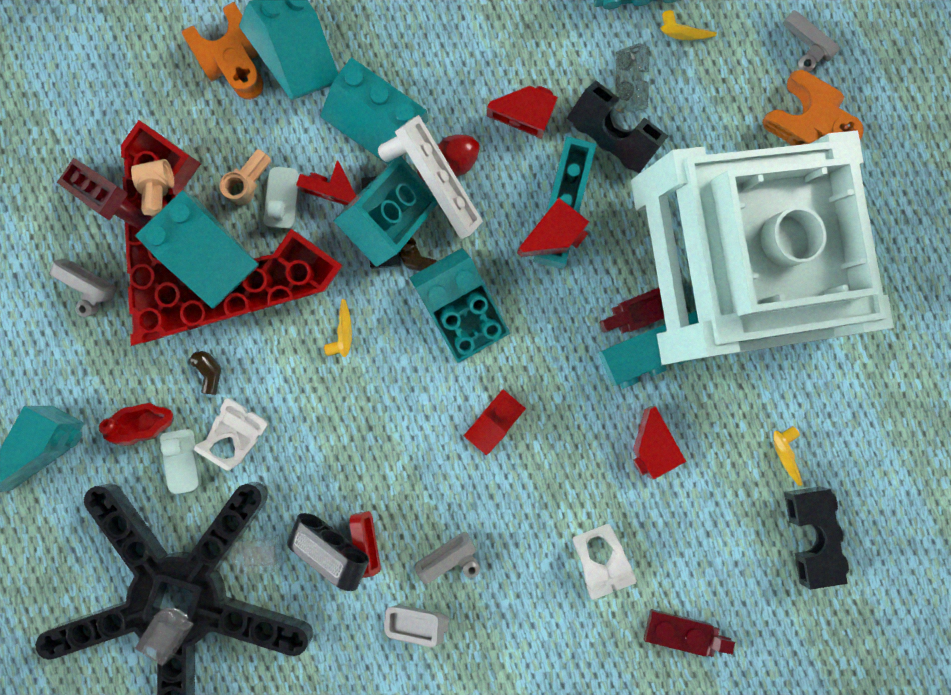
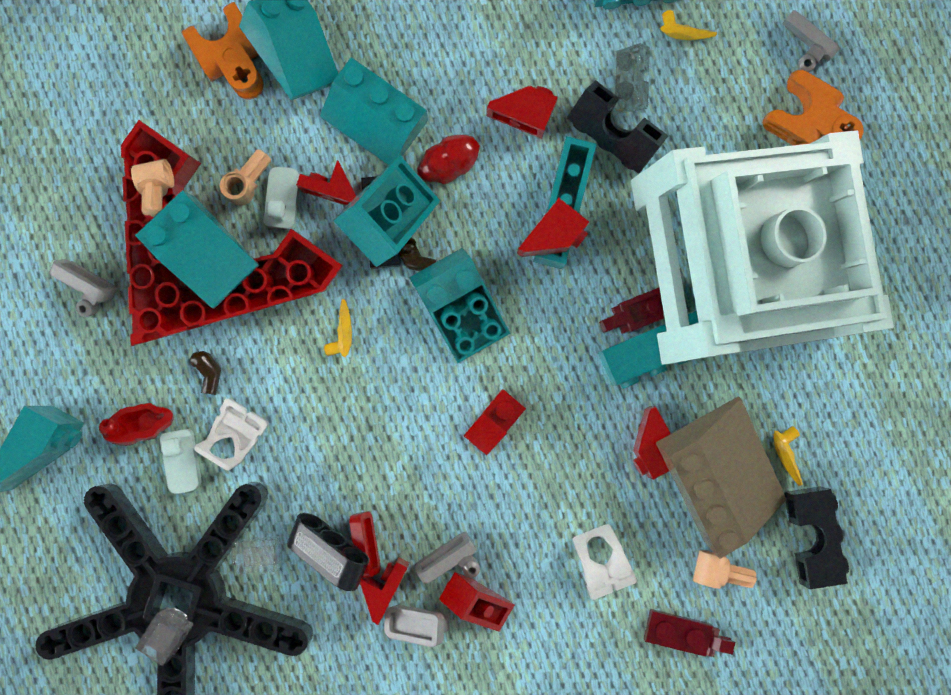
dark red piece [57,158,152,230] -> none
white piece [378,115,483,239] -> none
none -> red slope [360,557,410,625]
none -> red slope [439,572,515,632]
none -> dark tan slope [656,396,787,559]
none -> light nougat axle [692,550,757,589]

